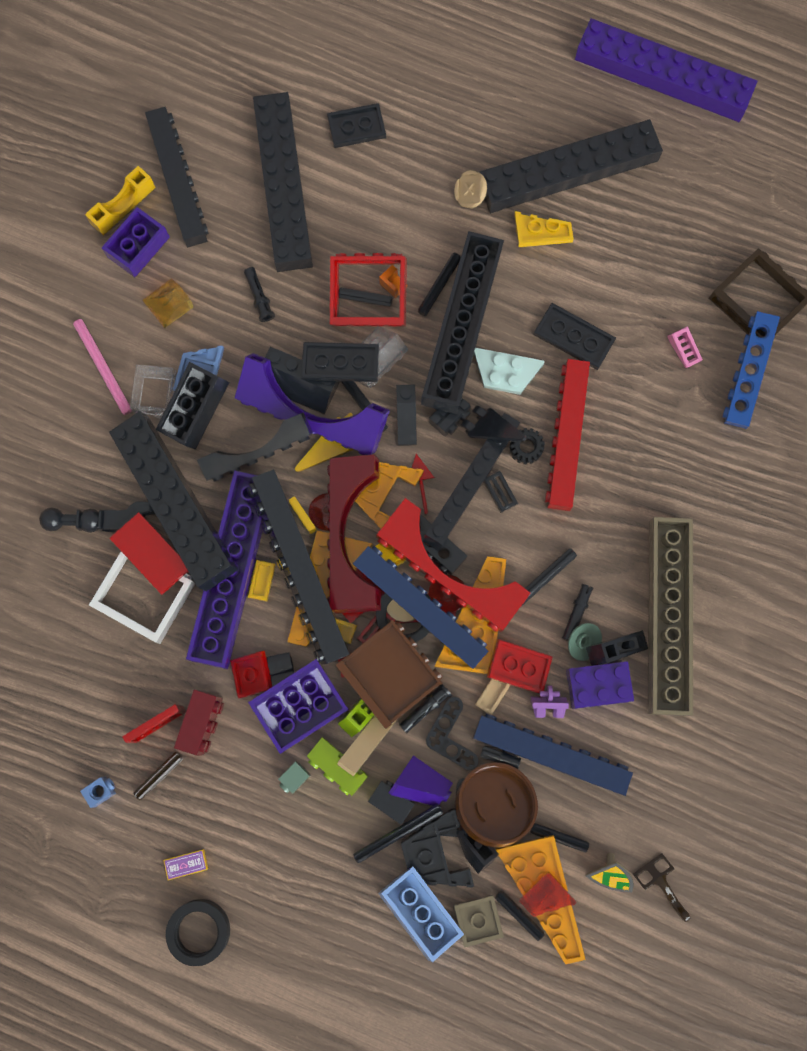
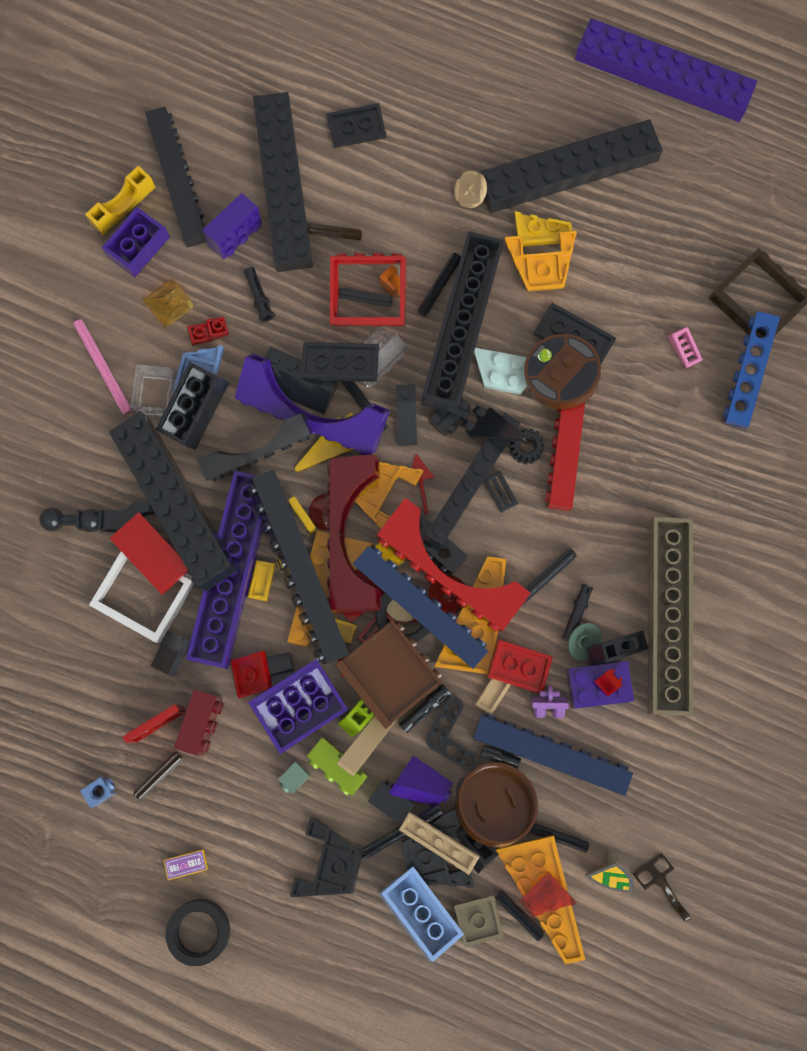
none -> black tile [151,631,191,677]
none -> red slope [187,317,229,346]
none -> dark purple brick [202,193,262,260]
none -> black wing [290,817,363,897]
none -> dark brown axle [308,223,362,240]
none -> tan tile [399,812,480,875]
none -> light orange wing [504,231,577,292]
none -> piece [524,334,601,409]
none -> red tile [594,669,623,697]

